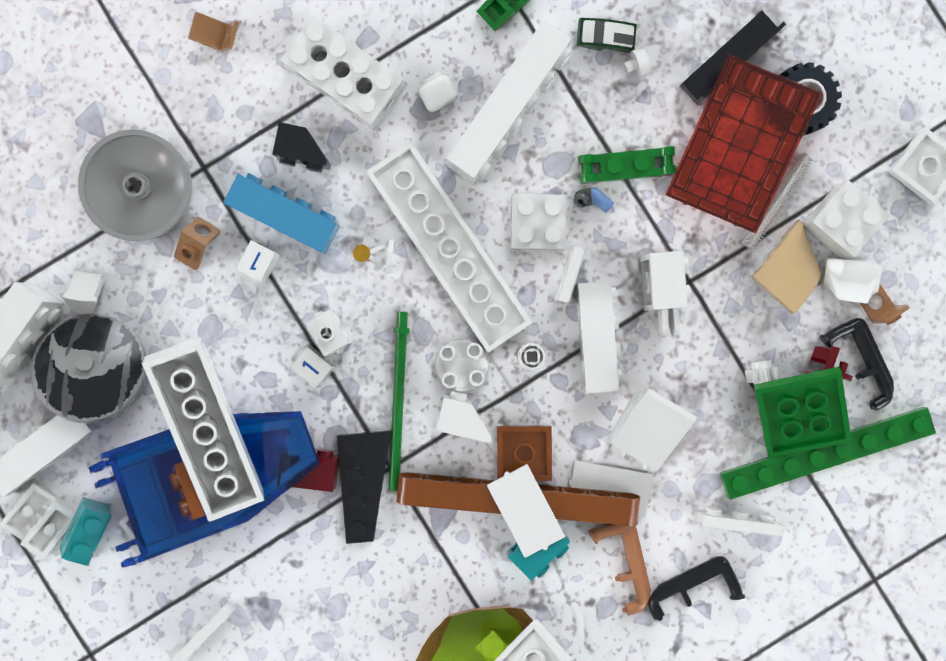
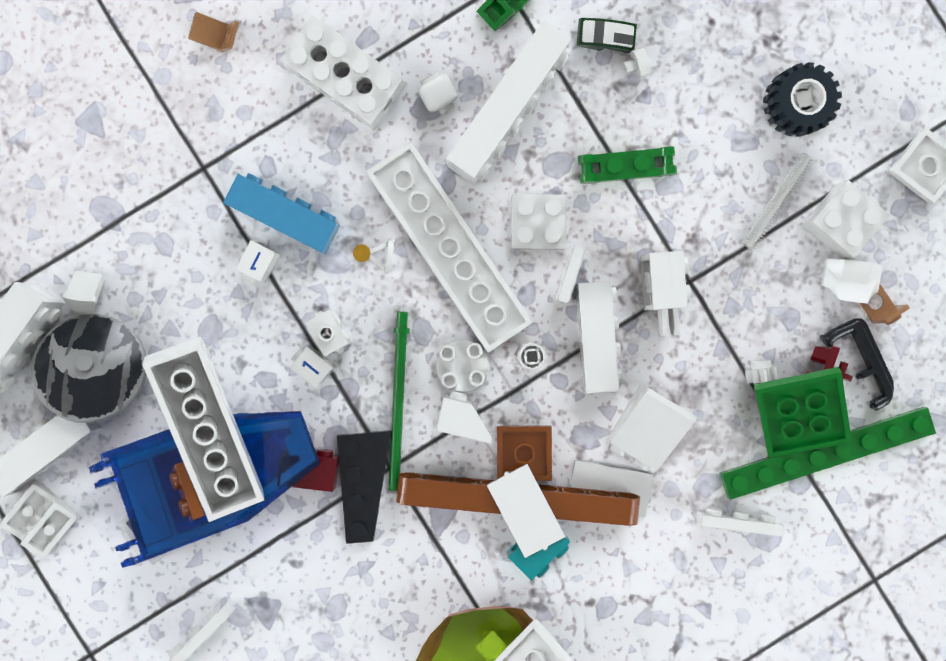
teal brick [59,497,112,566] -> none
light grey dish [78,130,192,241] -> none
medium nougat bracket [174,217,220,270] -> none
black slope [272,122,331,173] -> none
arm [574,187,614,213] -> none
nougat piece [588,524,651,616] -> none
black piece [648,556,745,621] -> none
clear red piece [665,54,823,234] -> none
black panel [680,10,786,105] -> none
tan slope [751,219,822,314] -> none

